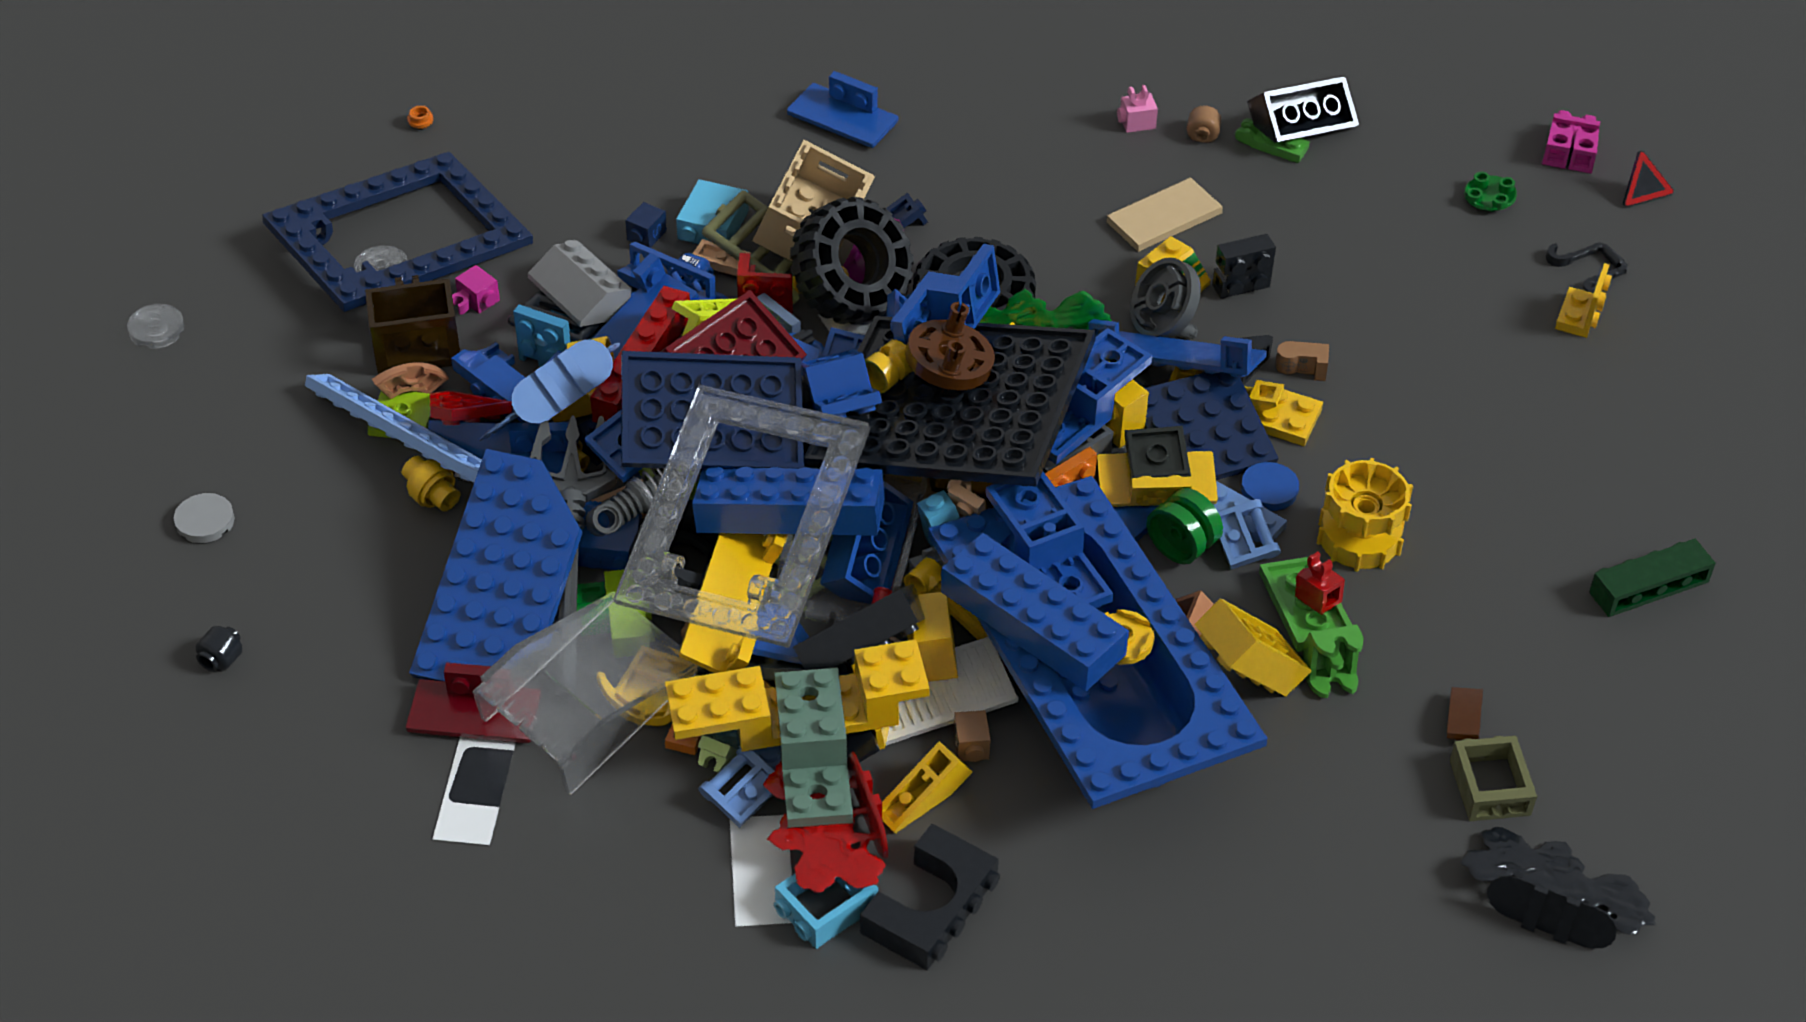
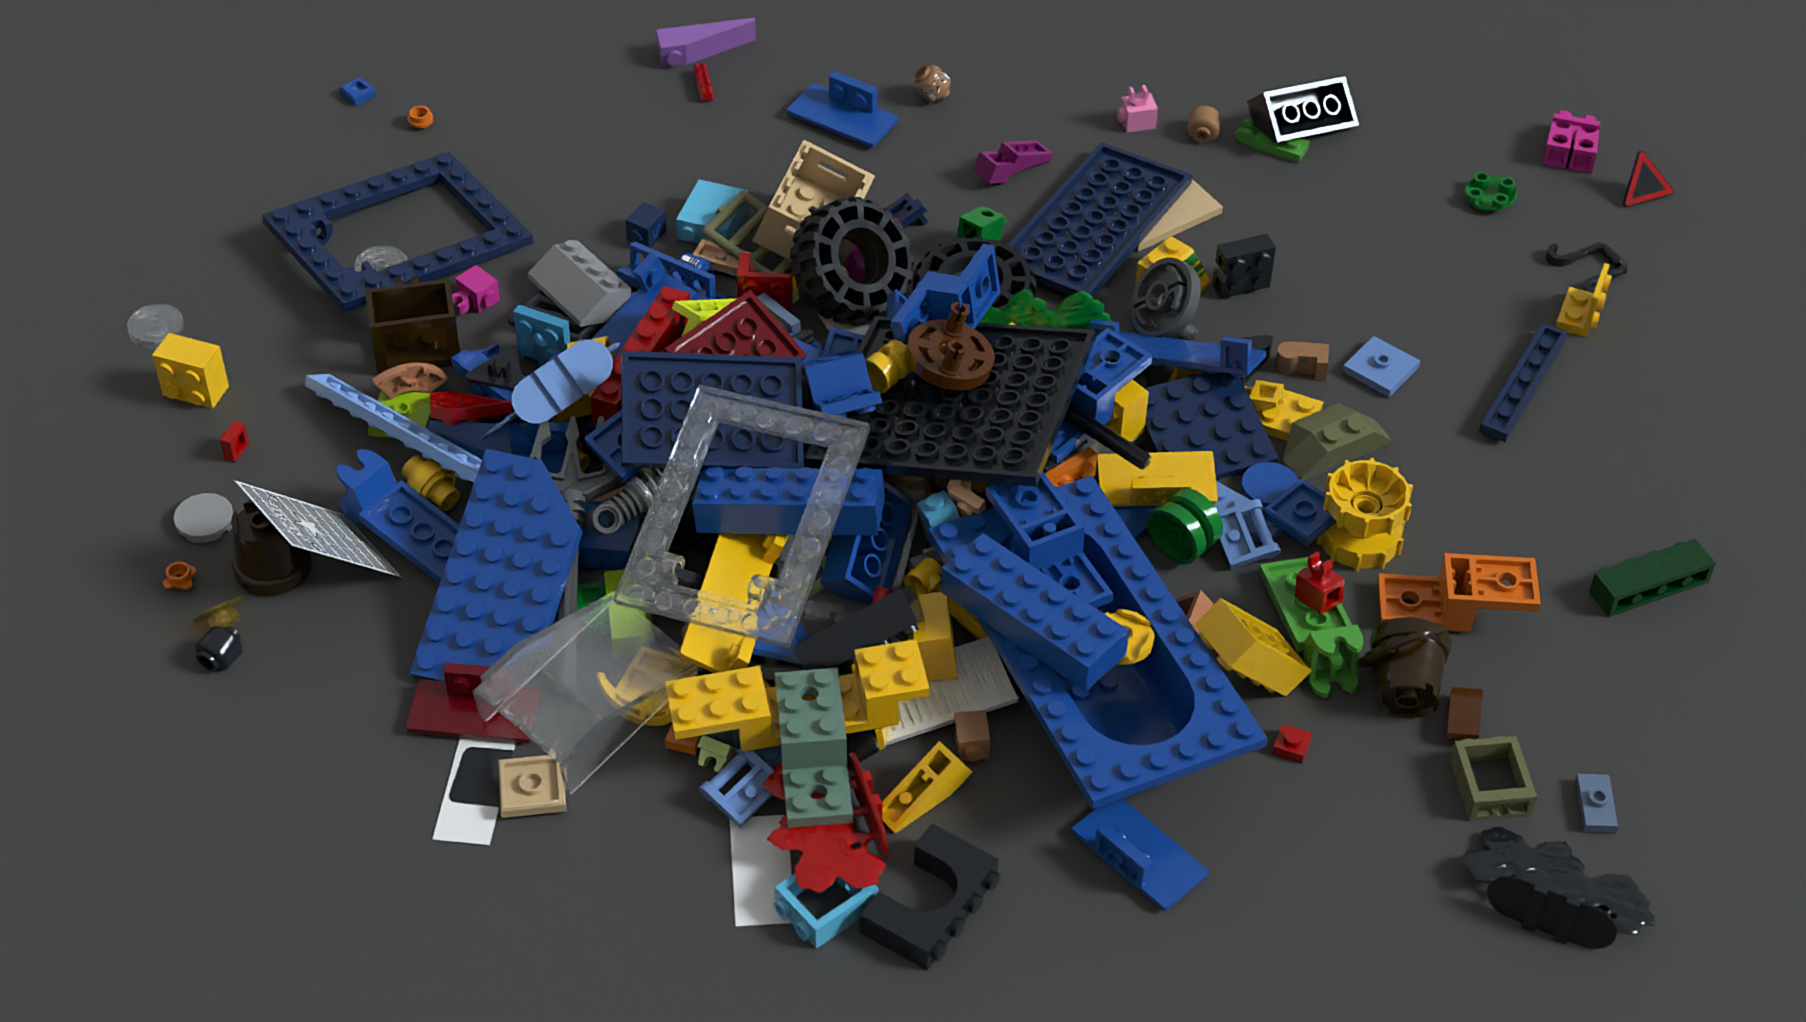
pearl dark grey plate [1124,426,1191,480] -> none
none -> yellow brick [152,333,229,409]
none -> orange plate [163,561,197,590]
none -> clear yellow piece [193,596,244,628]
none -> red plate [220,421,249,463]
none -> dark brown piece [231,500,312,596]
none -> sticker [234,480,401,577]
none -> blue hinge [337,449,460,584]
none -> blue tile [339,77,376,106]
none -> black piece [465,347,523,391]
none -> tan plate [498,753,567,818]
none -> medium lavender slope [656,18,756,68]
none -> red axle [693,63,714,102]
none -> medium nougat head [913,65,951,103]
none -> green torso [957,206,1007,242]
none -> magenta slope [973,140,1054,185]
none -> dark blue plate [1008,142,1192,297]
none -> black axle [1064,403,1151,470]
none -> blue bracket [1072,798,1209,911]
none -> blue tile [1263,478,1337,546]
none -> red plate [1272,724,1313,764]
none -> olive wedge [1282,403,1392,480]
none -> medium blue plate [1342,336,1420,397]
none -> dark brown piece [1356,617,1452,718]
none -> orange bracket [1377,553,1541,632]
none -> dark blue plate [1479,323,1568,442]
none -> sand blue plate [1575,774,1618,833]

